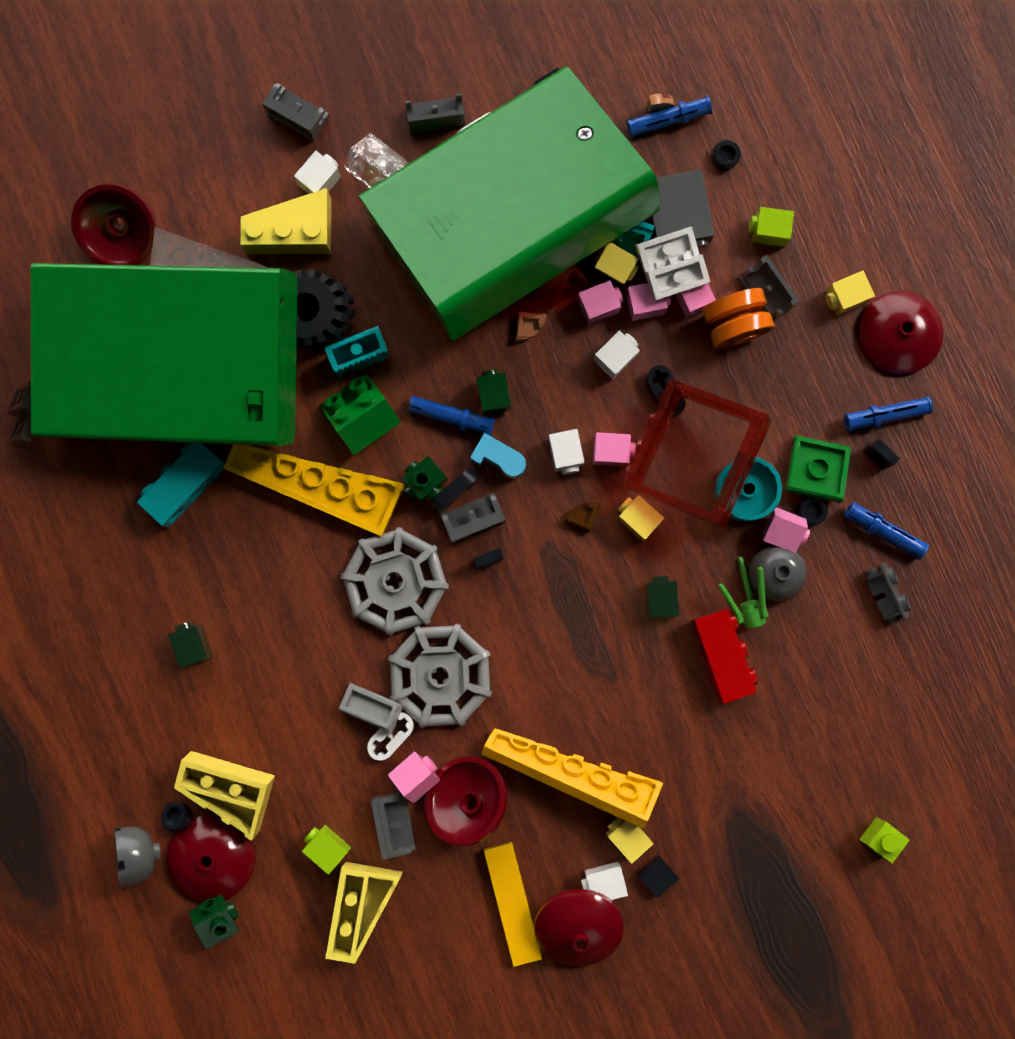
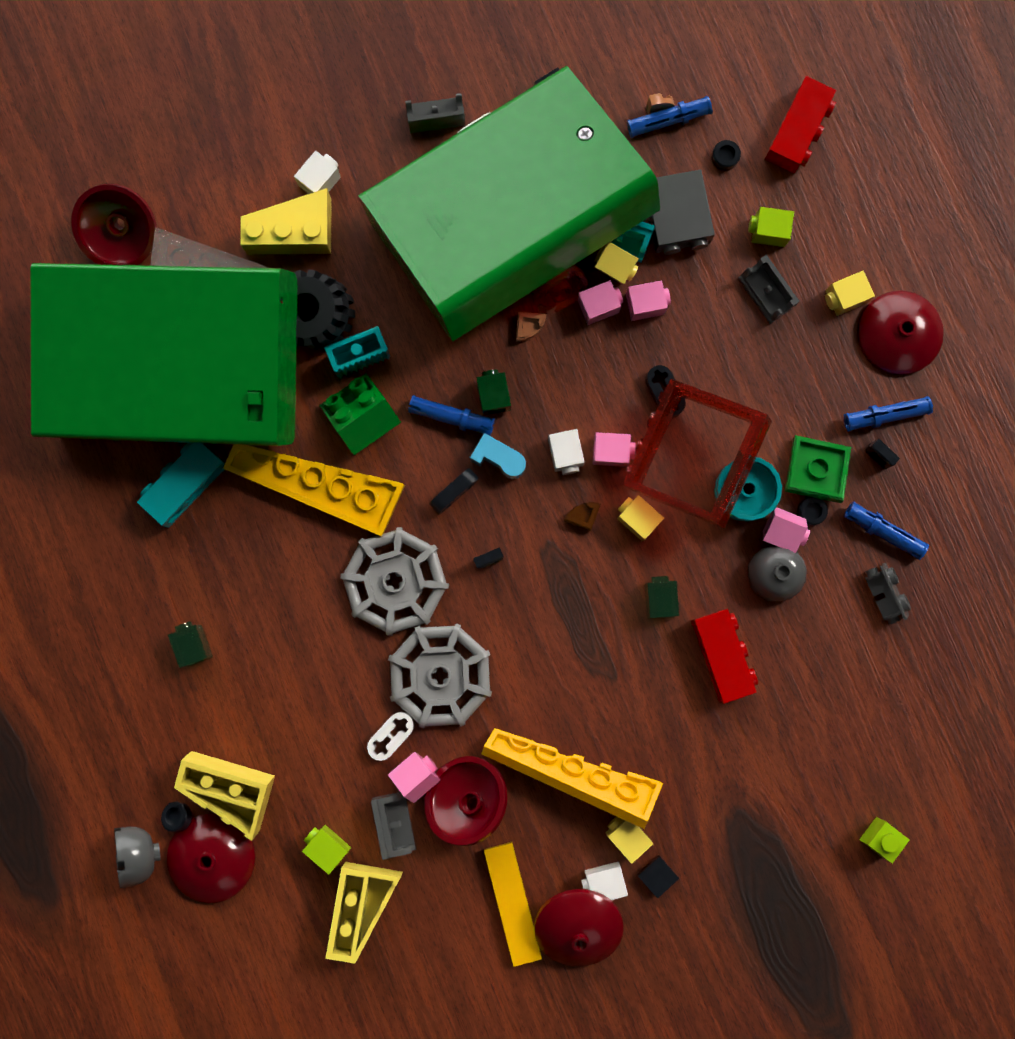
clear smoke slope [7,380,33,448] -> none
dark green brick [189,894,240,949] -> none
dark grey hinge [262,83,330,141] -> none
light grey tile [338,683,404,733] -> none
clear bracket [345,133,409,188] -> none
dark green brick [402,455,448,503] -> none
dark grey hinge [441,493,506,544] -> none
white brick [593,330,640,380] -> none
white slope [635,226,710,300] -> none
bright pink brick [675,283,716,319] -> none
orange wheel [702,288,775,349] -> none
bright green plant [718,557,769,629] -> none
none -> red brick [764,76,837,174]

